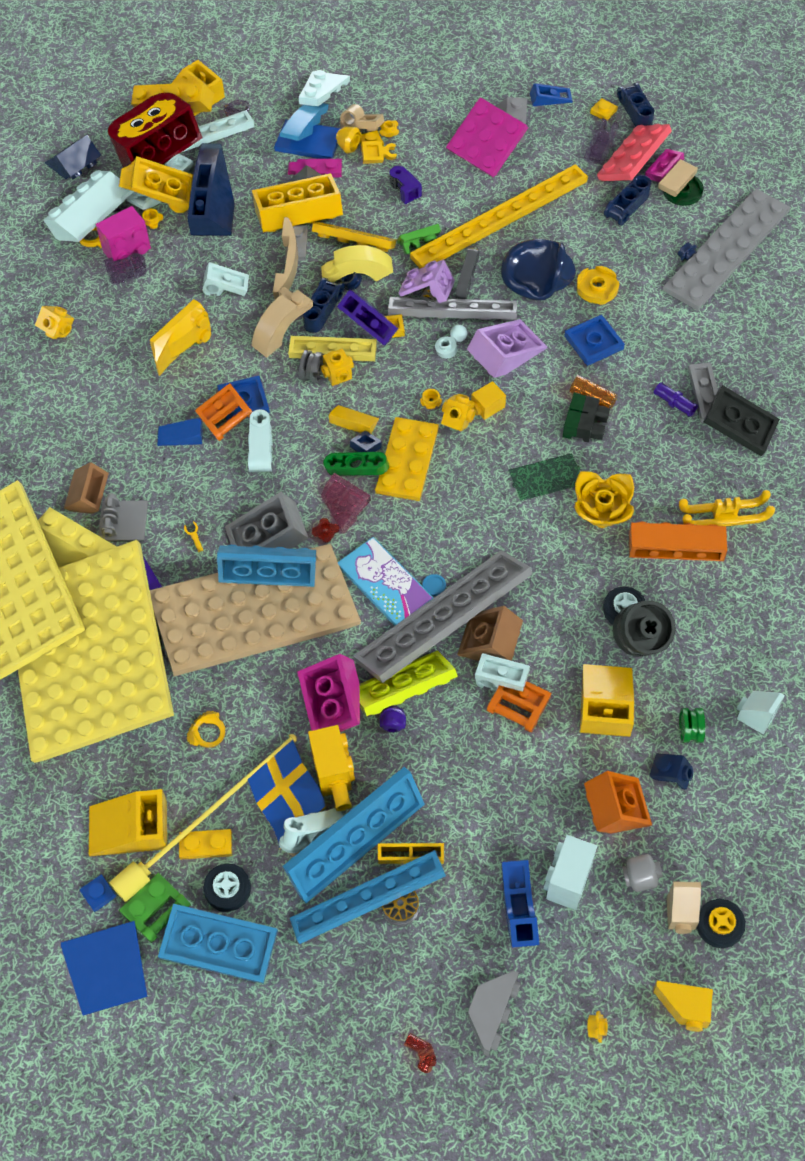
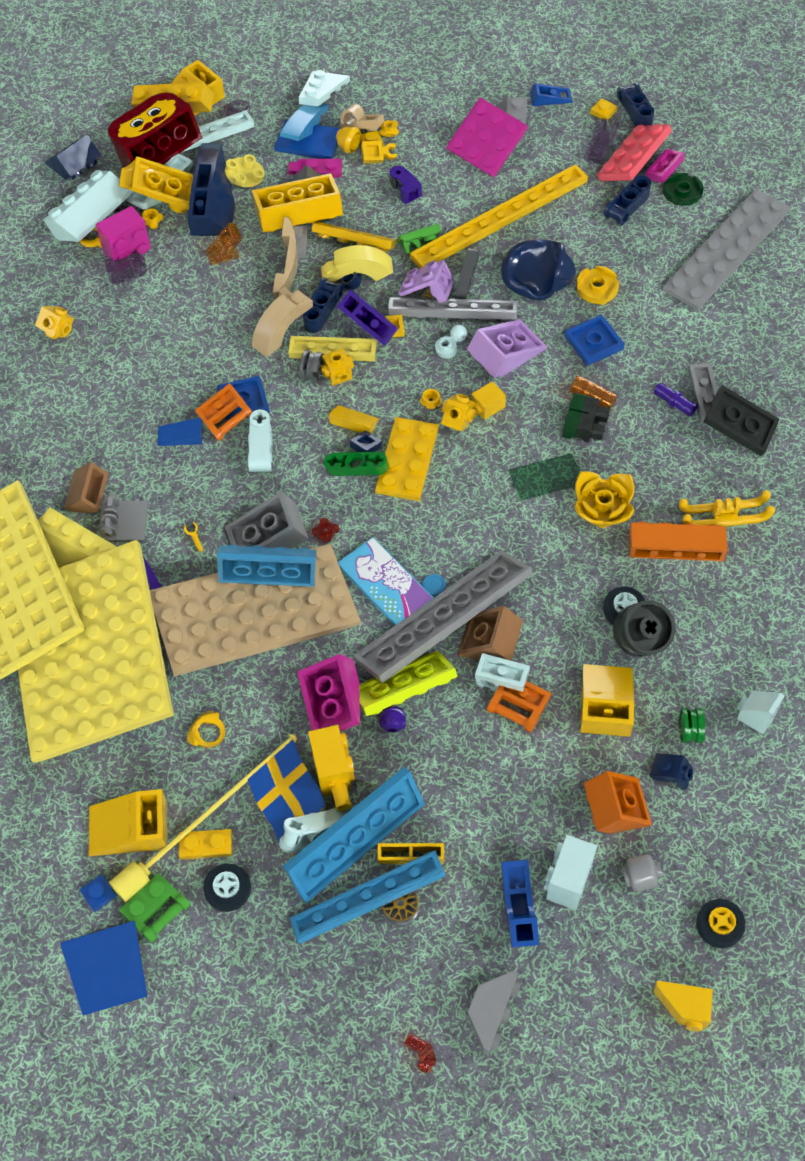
yellow slope [150,299,211,376] -> none
dark azure plate [158,904,278,984] -> none
light aqua plate [202,262,249,296] -> none
clear pink slope [321,473,371,534] -> none
yellow plate [587,1011,608,1043] -> none
tan tile [658,159,698,197] -> none
tan slope [666,882,701,934] -> none
dark blue plate [677,242,697,261] -> none
none -> clear orange slope [206,222,242,266]
none -> light yellow dish [225,154,265,187]

